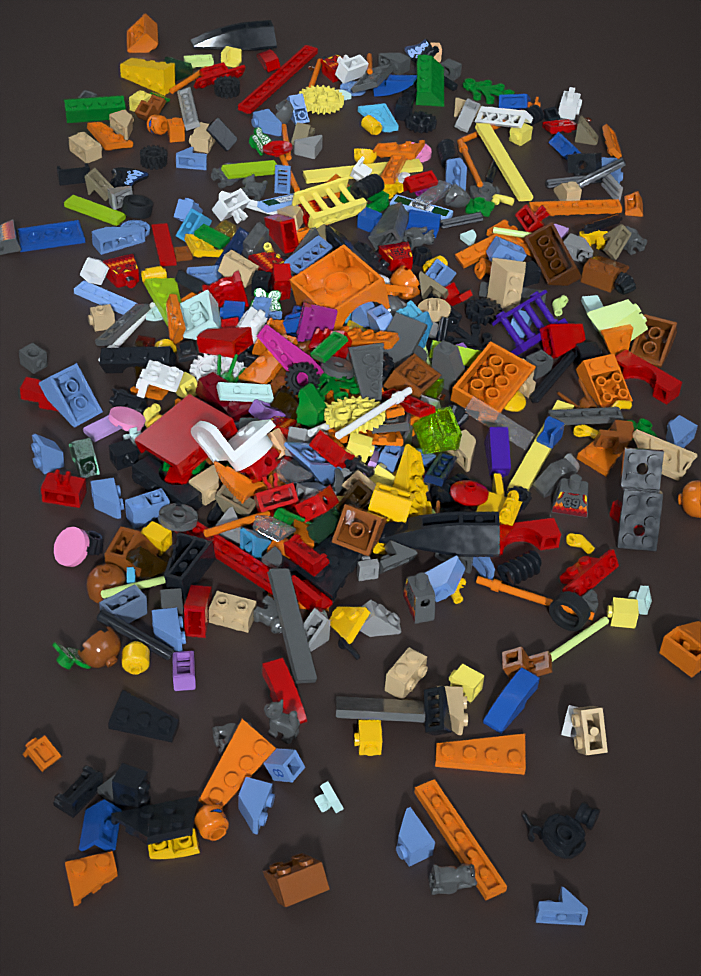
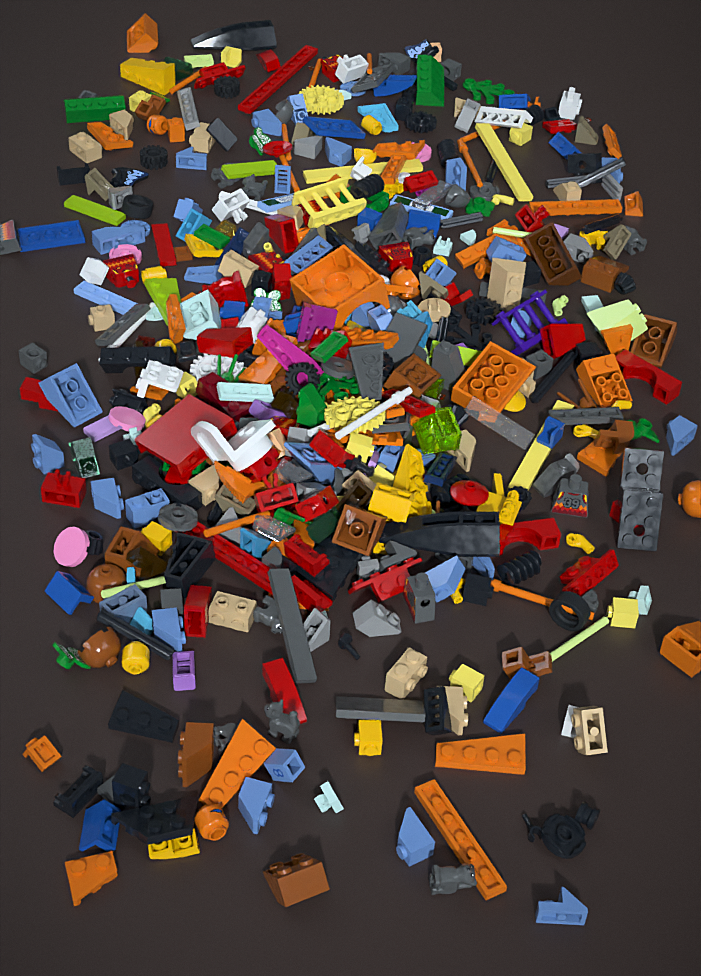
black slope [175,270,206,293] -> none
yellow wing [329,607,370,644] -> none
dark purple slope [484,427,511,477] -> none
tan wing [633,429,697,481] -> none
none -> blue panel [44,571,94,615]
none -> bright pink tile [109,244,142,265]
none -> medium azure slope [130,607,153,635]
none -> dark orange slope [178,722,214,787]
none -> blue tile [303,116,366,139]
none -> medium blue slope [325,137,352,167]
none -> red bracket [348,557,422,603]
none -> light grey tile [351,223,371,244]
none -> light aqua tile [433,236,453,257]
none -> black brick [463,573,494,606]

